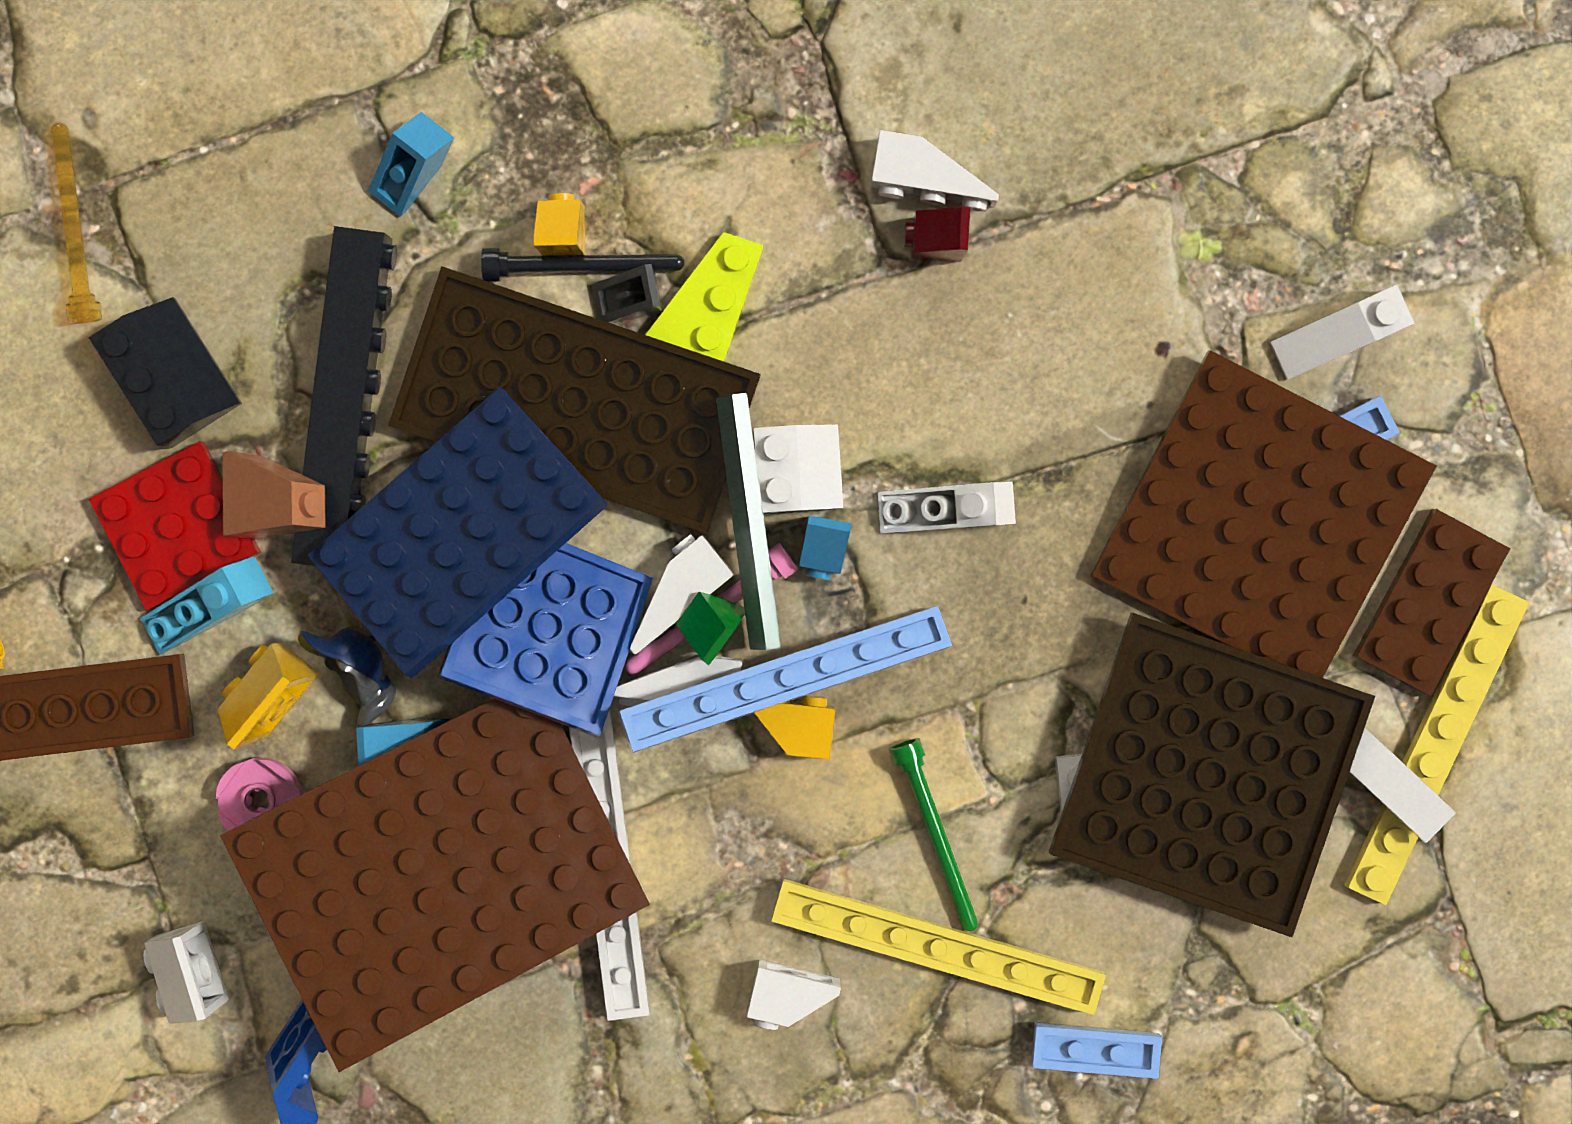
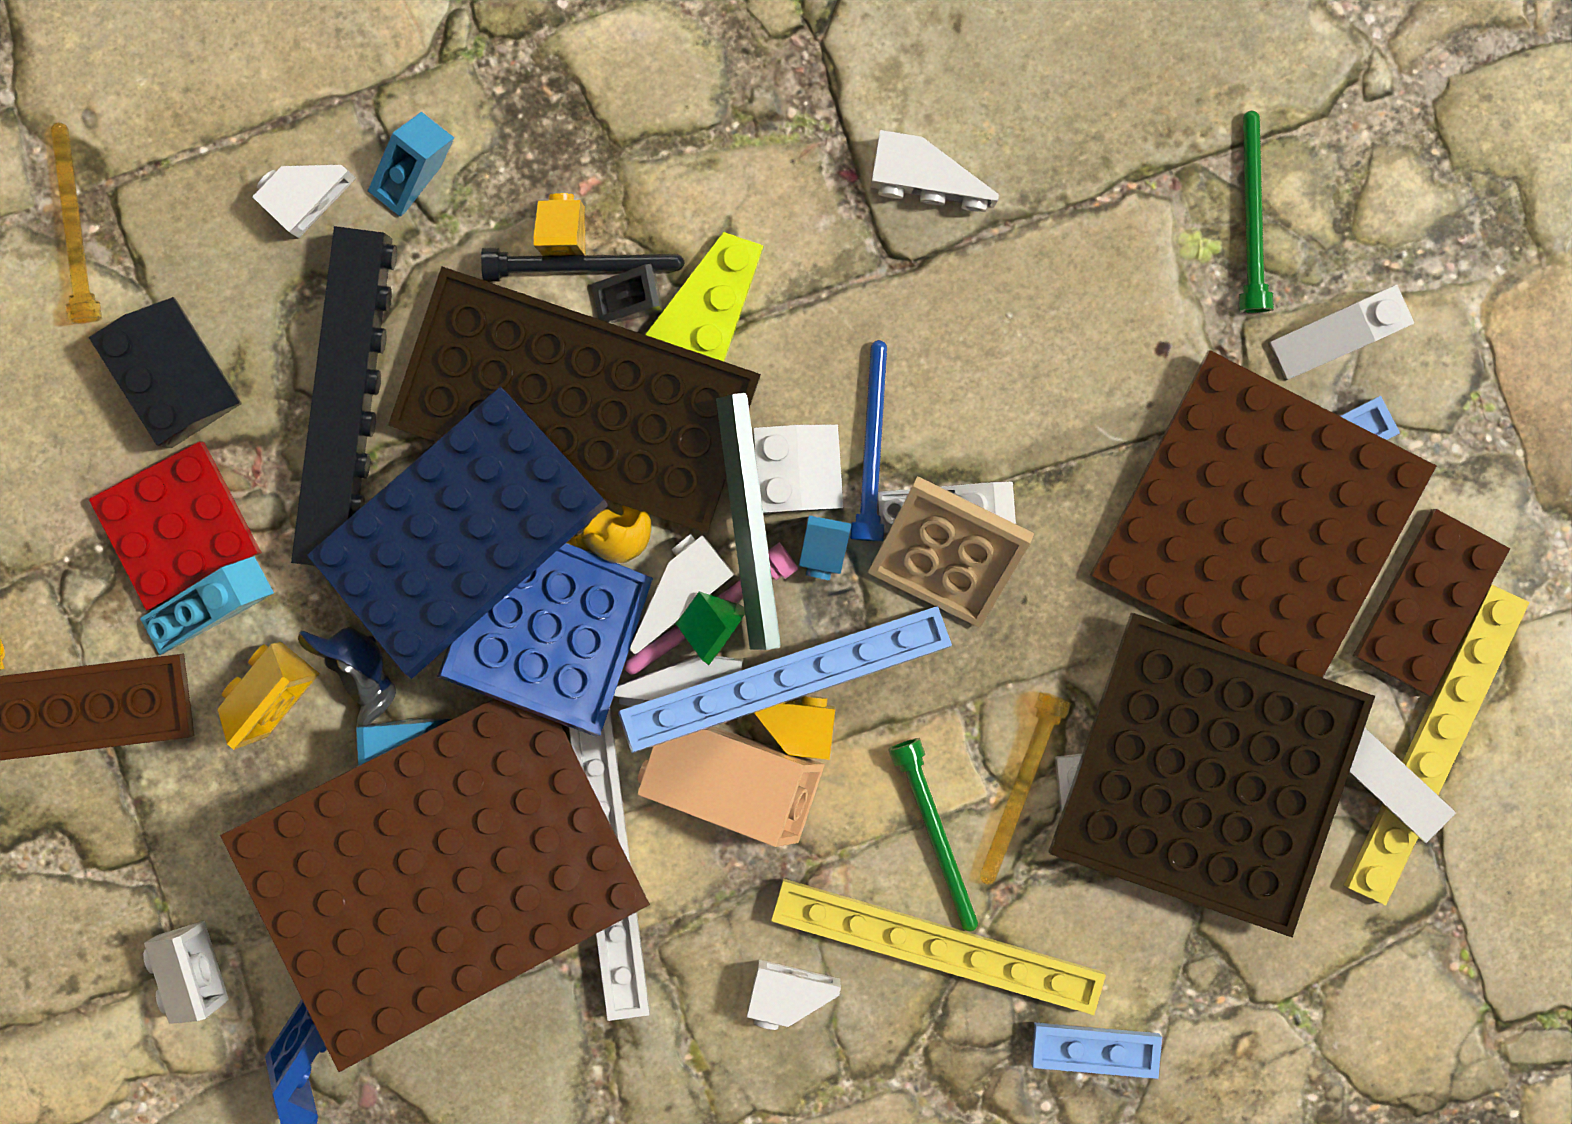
bright pink plate [216,757,304,831] -> none
nougat slope [222,451,325,539] -> none
dark red slope [904,206,971,262] -> none
none -> white slope [253,165,356,238]
none -> yellow hair [566,505,652,563]
none -> light nougat slope [637,727,825,847]
none -> blue piece [850,340,887,542]
none -> tan plate [868,476,1034,628]
none -> clear yellow piece [980,691,1071,885]
none -> green piece [1239,110,1274,313]

